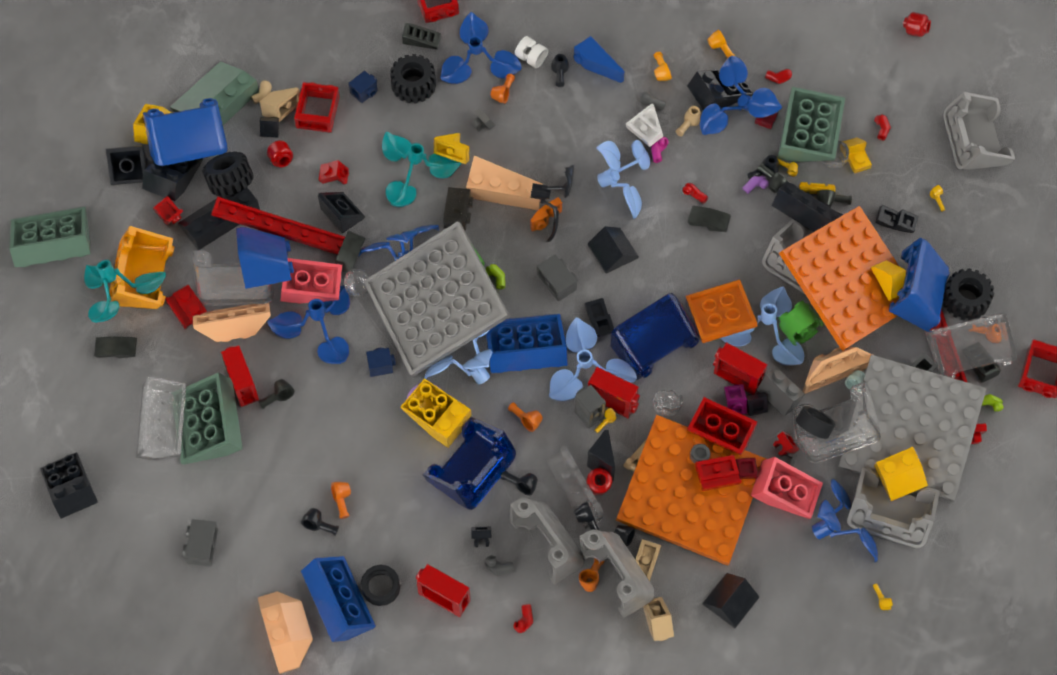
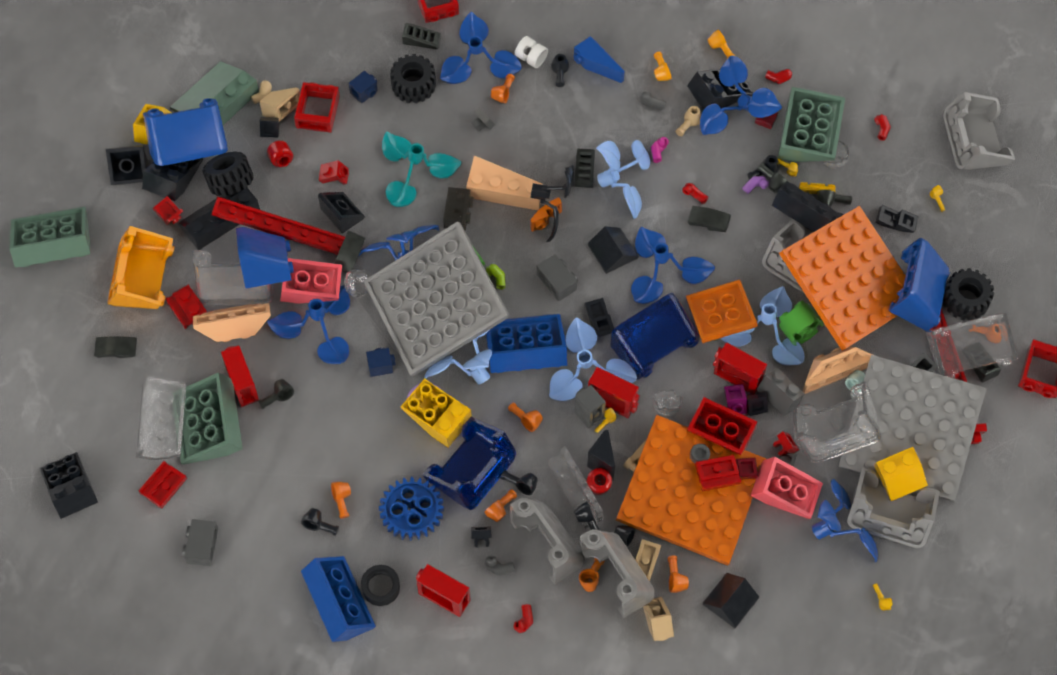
teal plant [84,260,166,323] -> none
light nougat wedge [258,591,313,674] -> none
yellow slope [434,133,469,164] -> none
white wing [626,104,663,147] -> none
black tyre [796,406,836,439] -> none
yellow slope [840,137,872,173] -> none
yellow slope [871,260,906,301] -> none
red head [903,12,931,37] -> none
lime arm [981,394,1004,412] -> none
none -> red plate [138,461,187,509]
none -> blue gear [379,477,444,541]
none -> orange bar [484,489,517,522]
none -> pearl dark grey slope [575,148,595,188]
none -> blue plant [631,226,715,304]
none -> orange bar [667,555,689,593]

